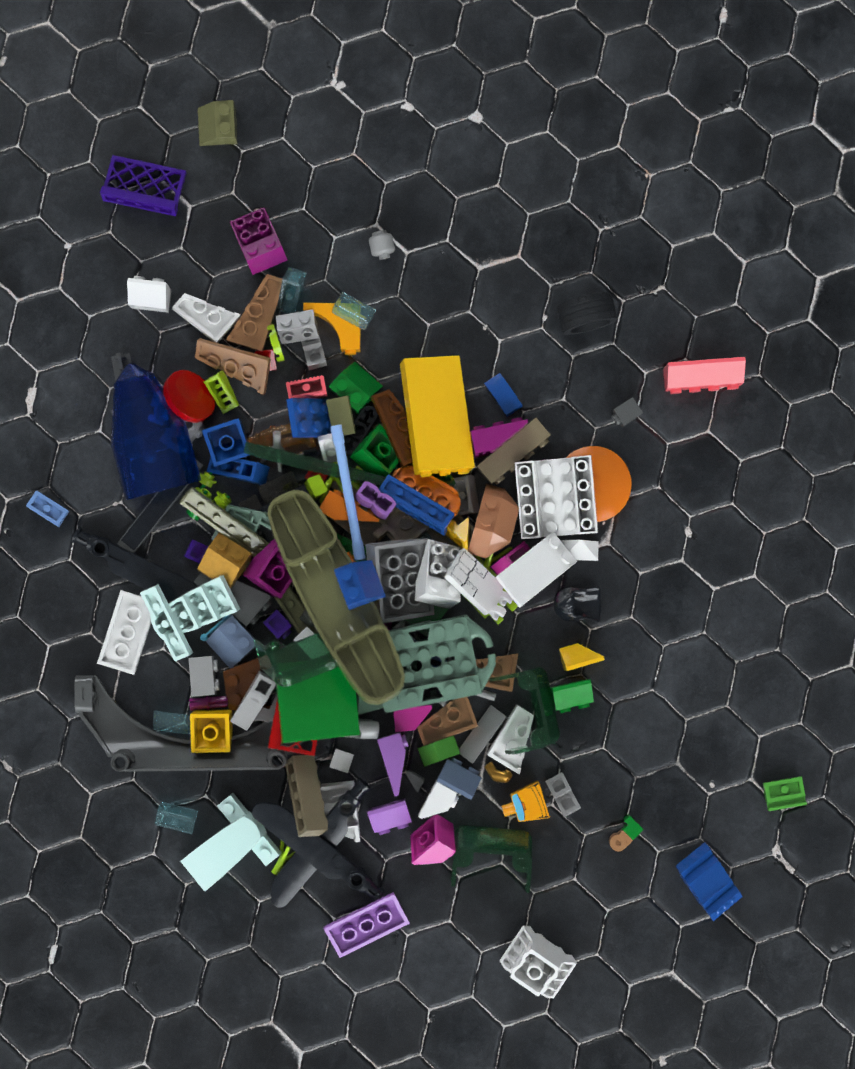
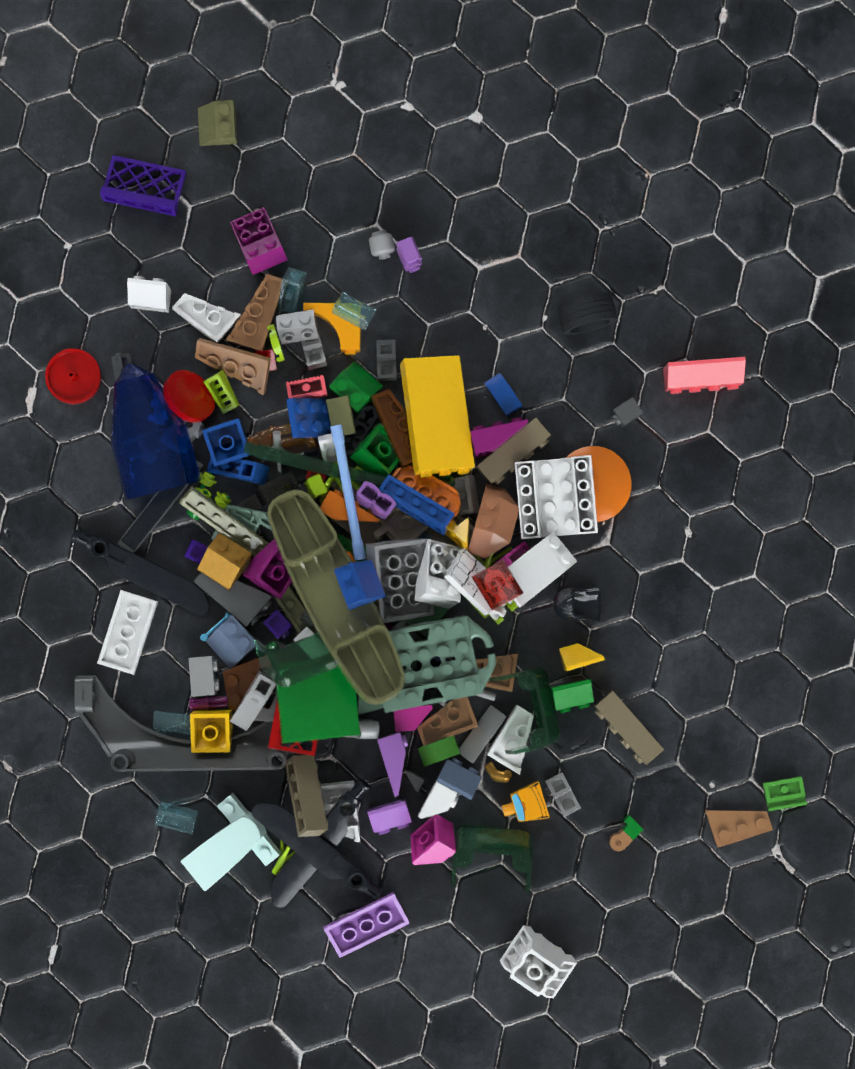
medium blue plate [26,490,70,527] -> none
light aqua slope [140,575,240,661] -> none
white tile [330,748,354,773] -> none
white slope [561,540,598,561] -> none
blue slope [676,842,743,921] -> none
none -> red piece [45,349,102,404]
none -> dark grey slope [376,340,397,381]
none -> medium lavender brick [396,237,422,273]
none -> clear red tile [472,560,523,610]
none -> dark tan brick [593,690,664,765]
none -> medium nougat wing [705,810,773,848]

